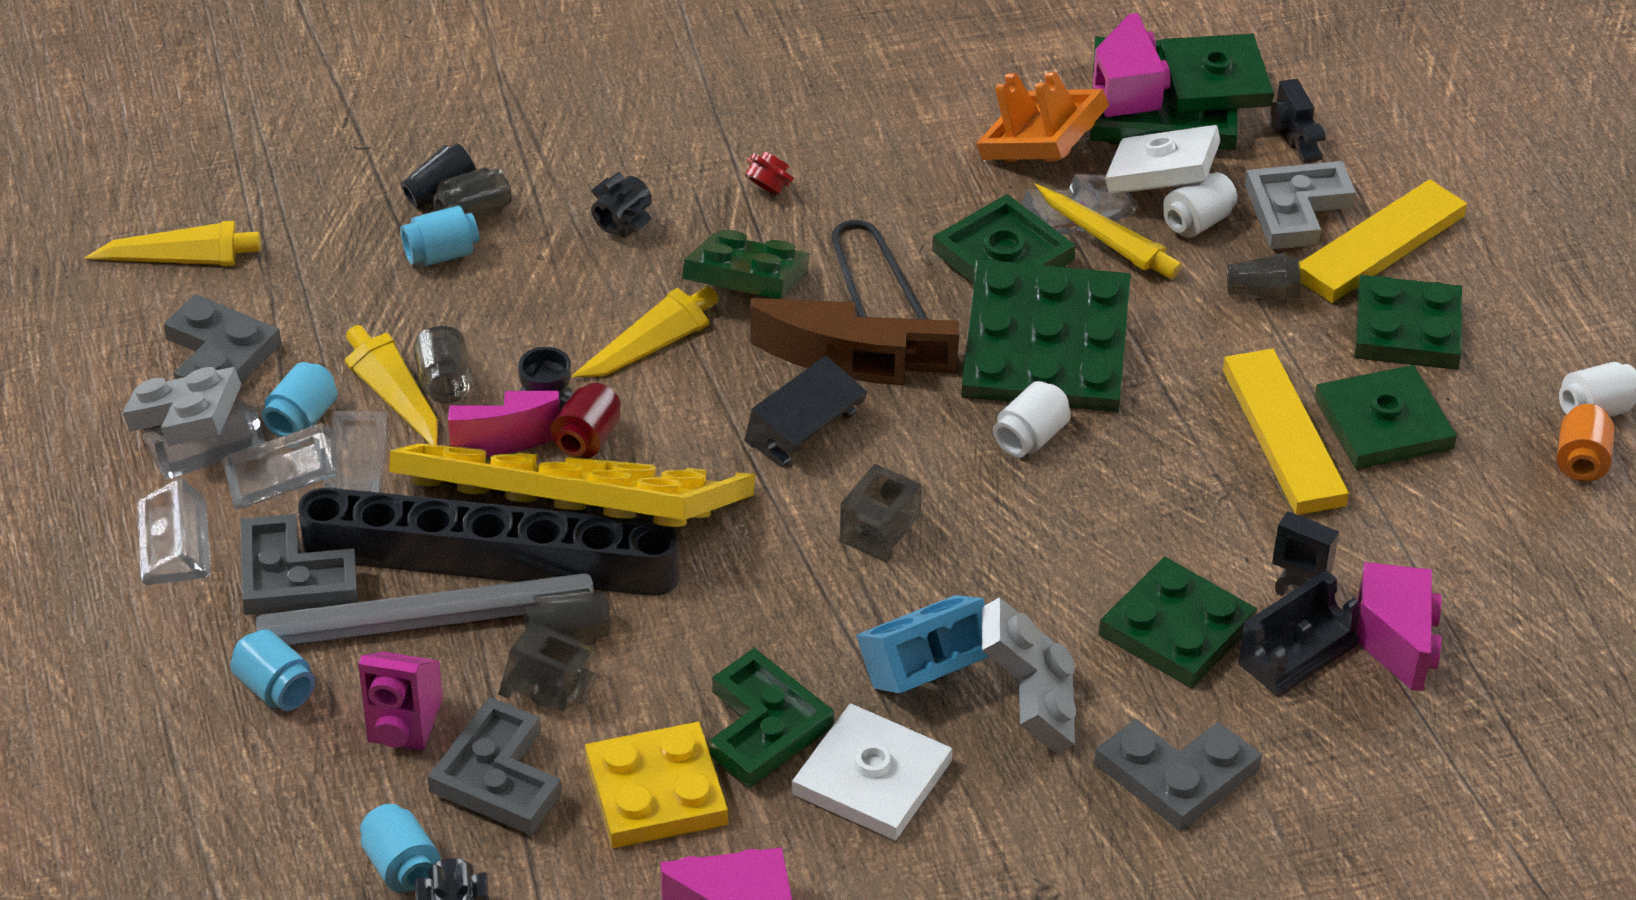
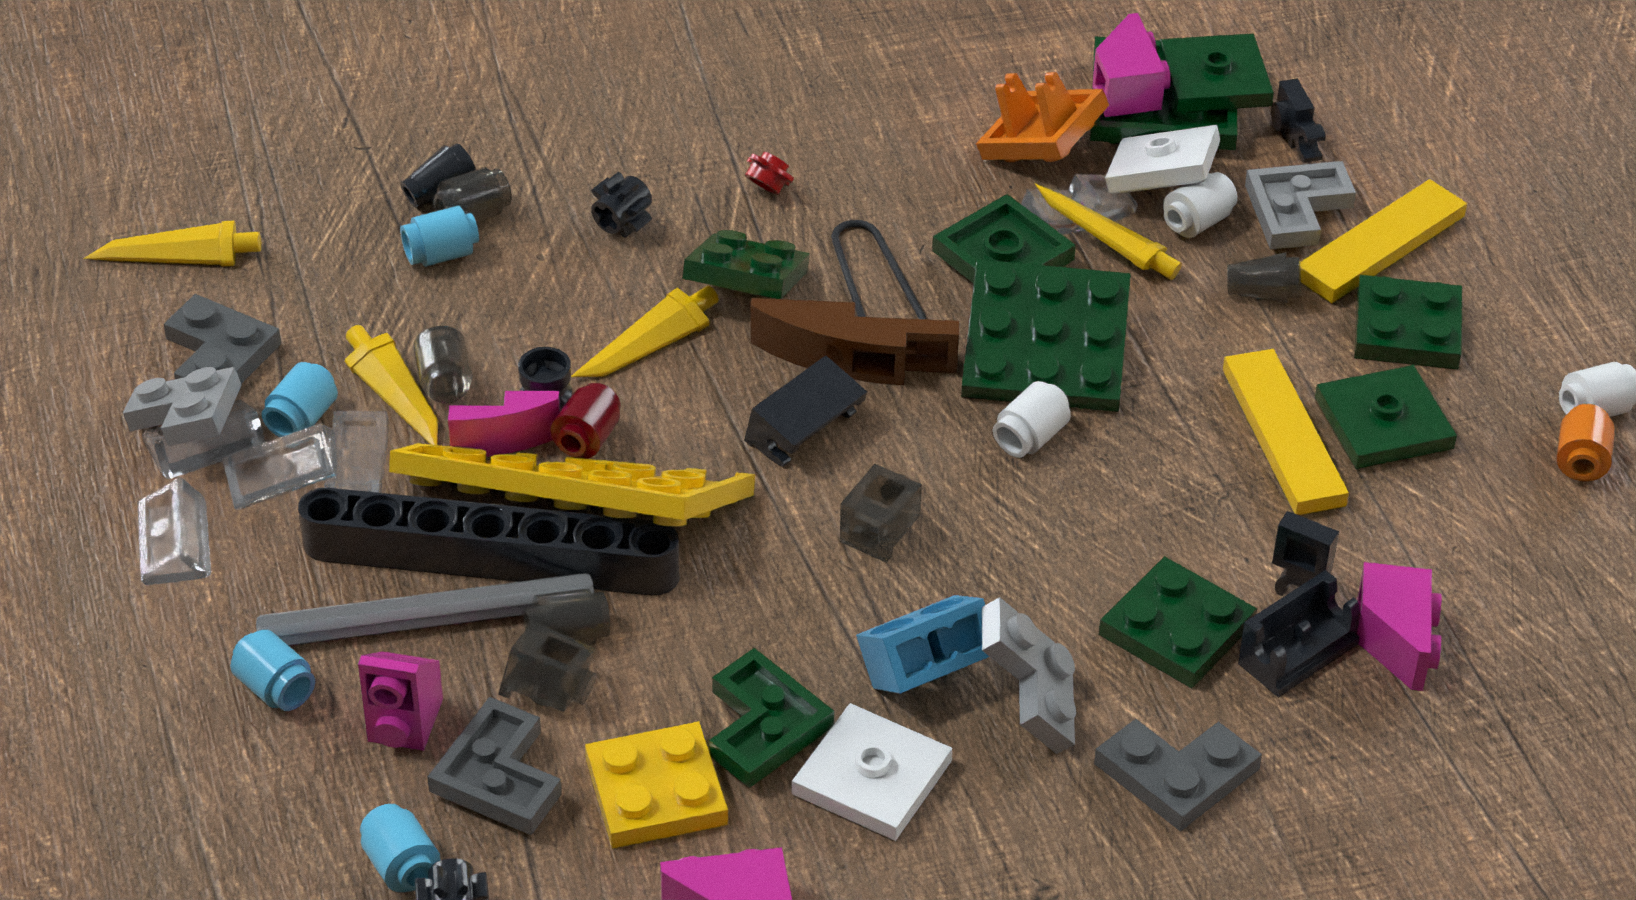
dark grey plate [240,514,358,615] -> none

